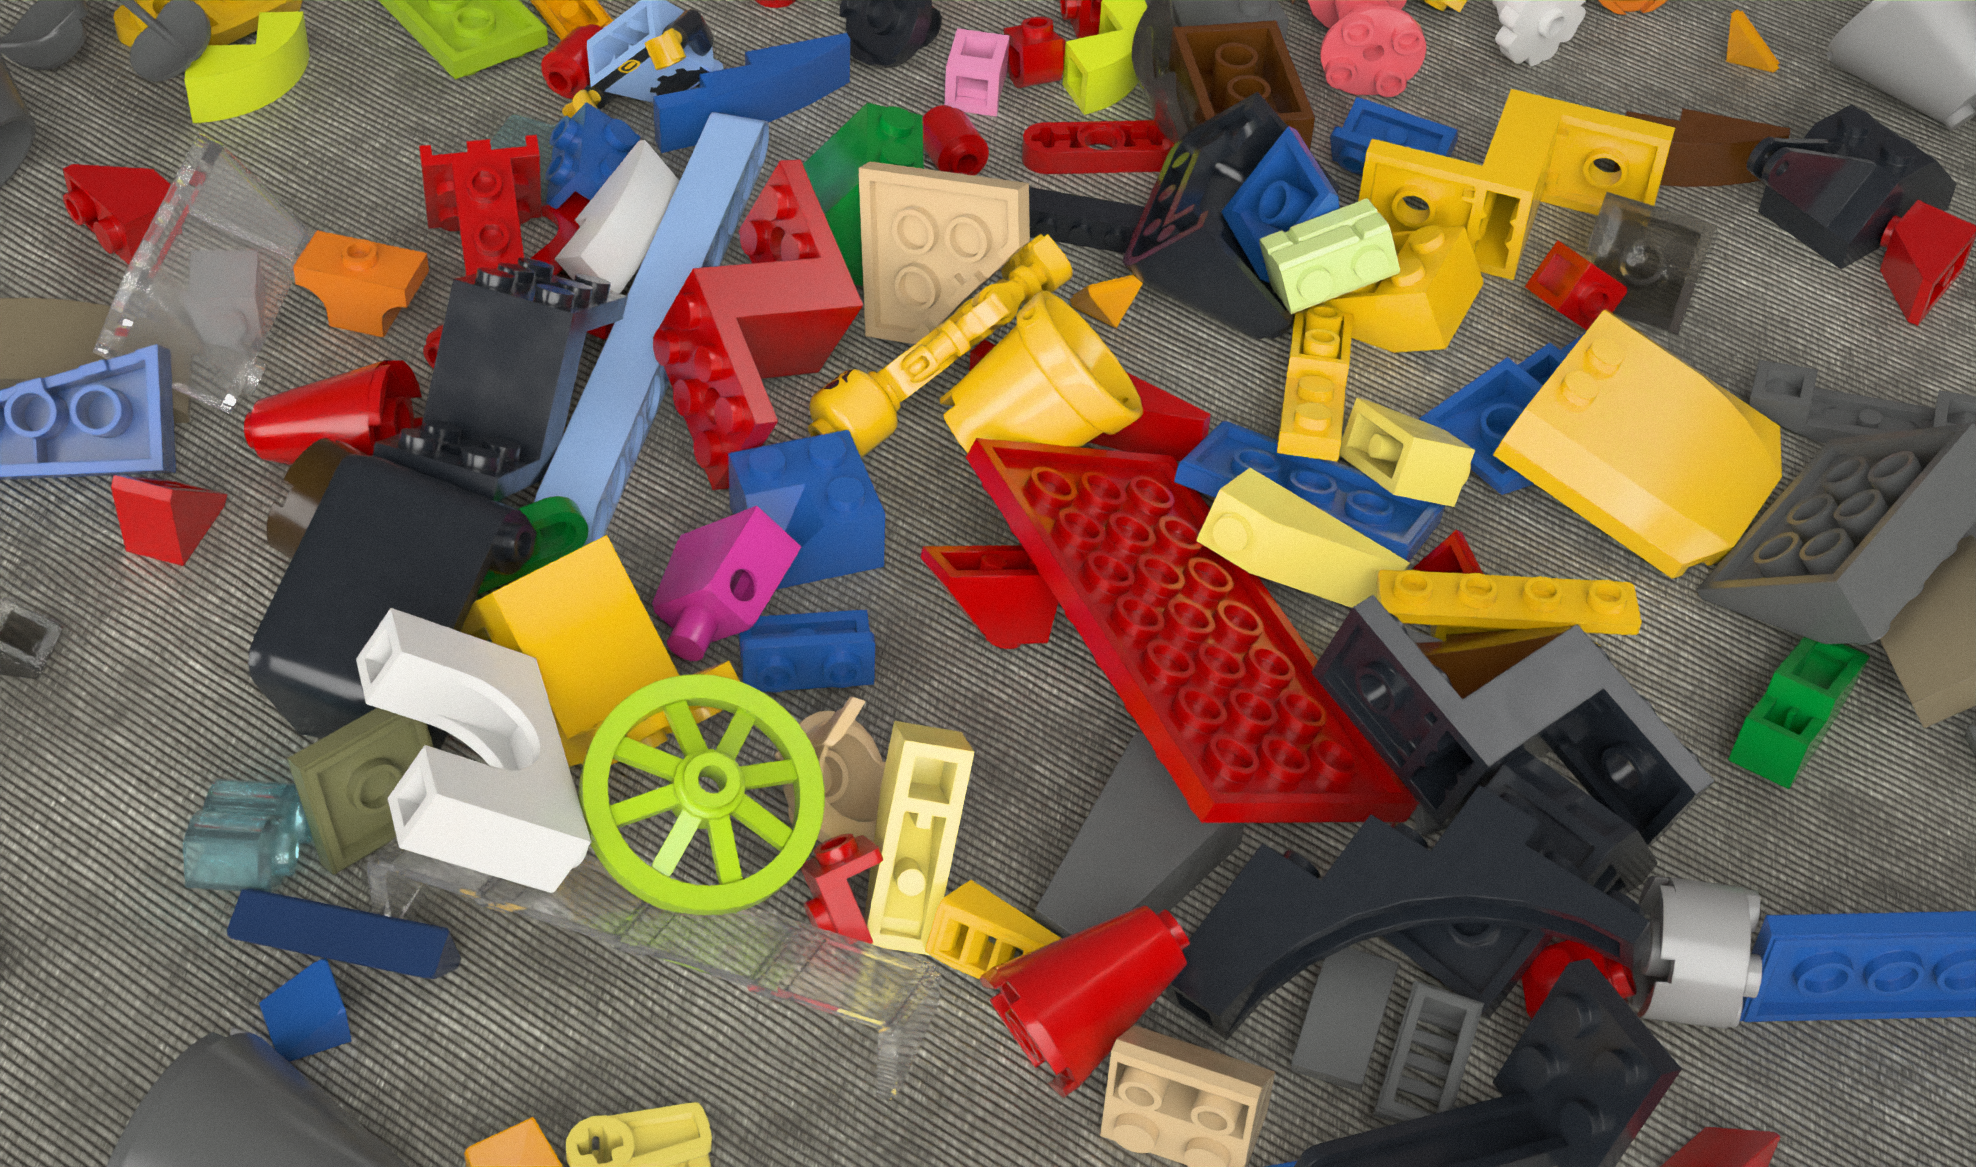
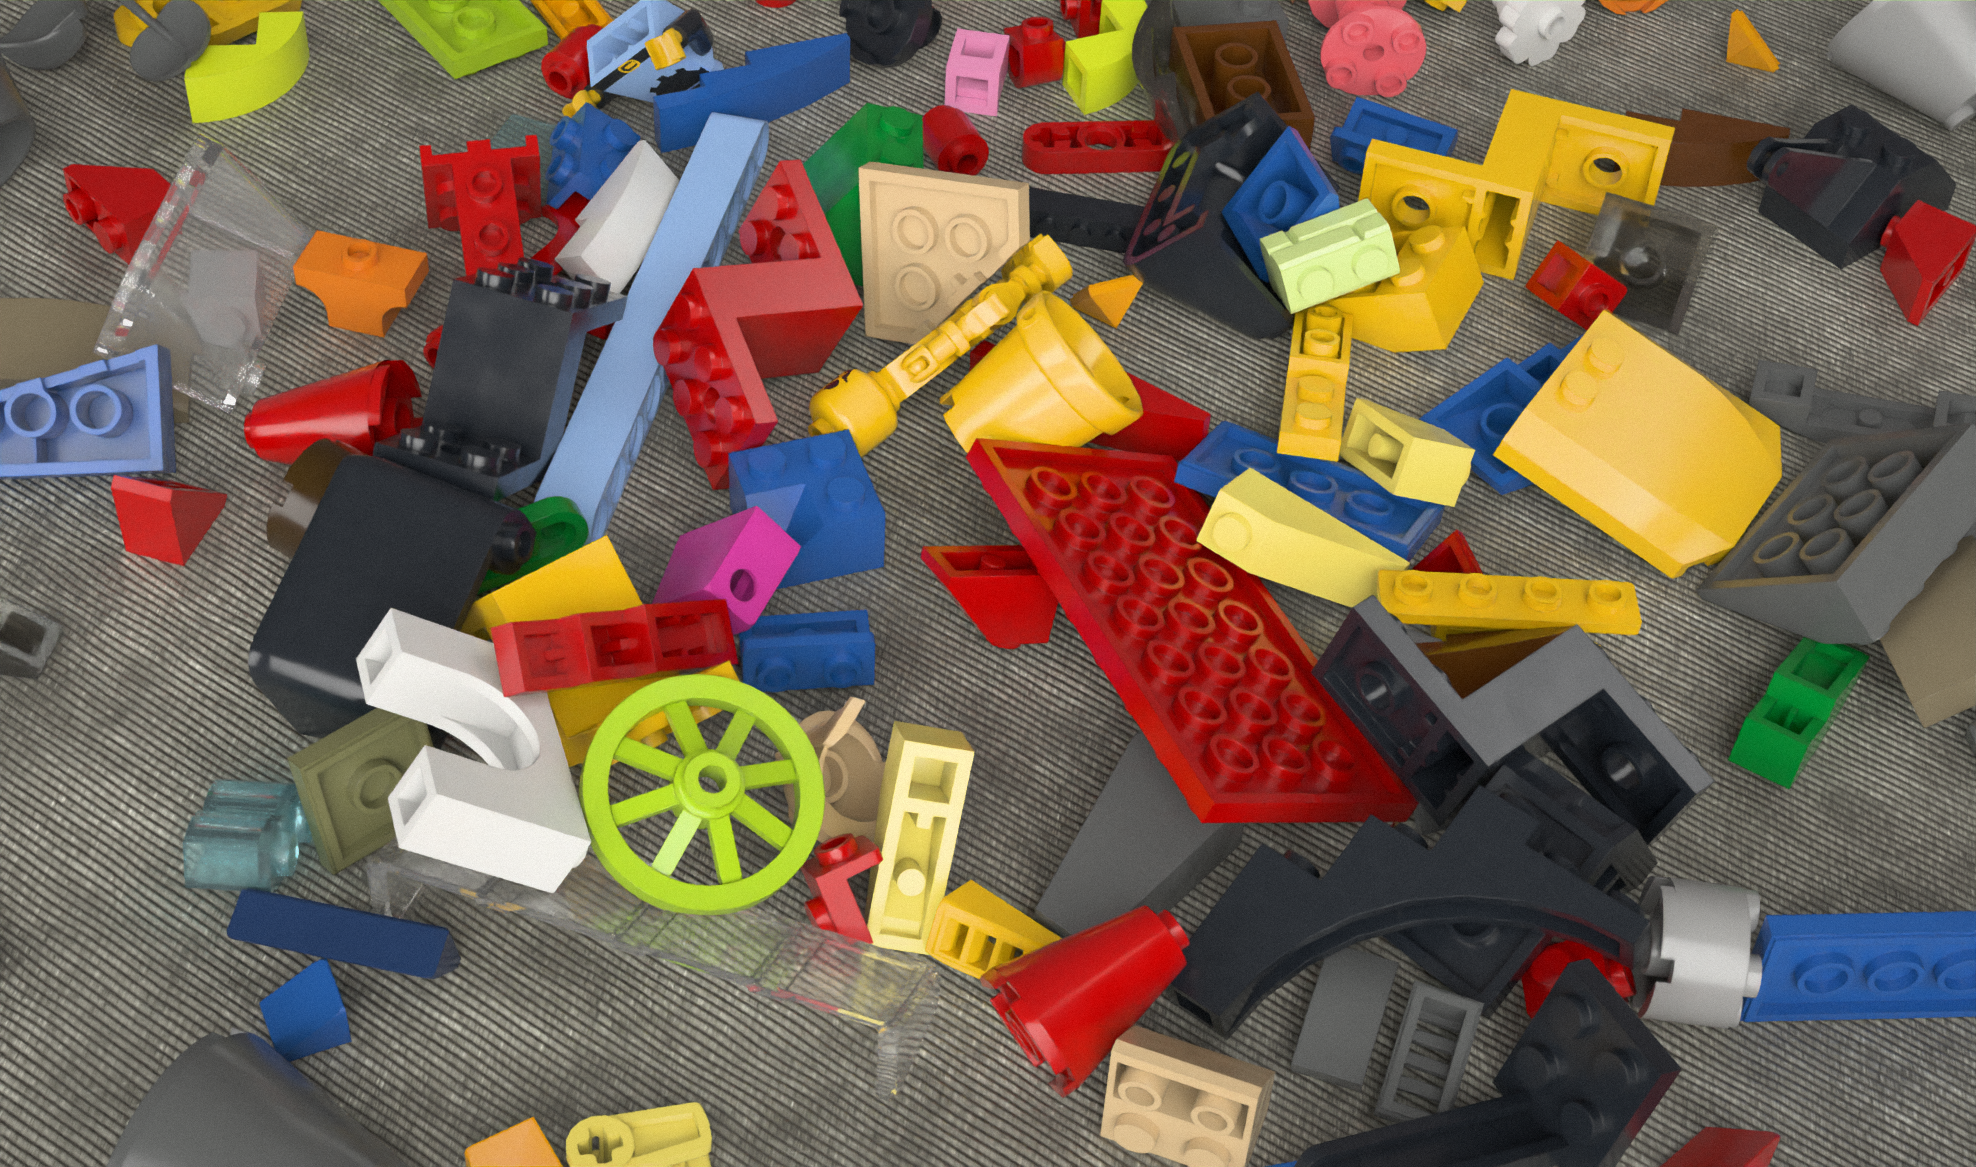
none -> red slope [491,599,739,697]

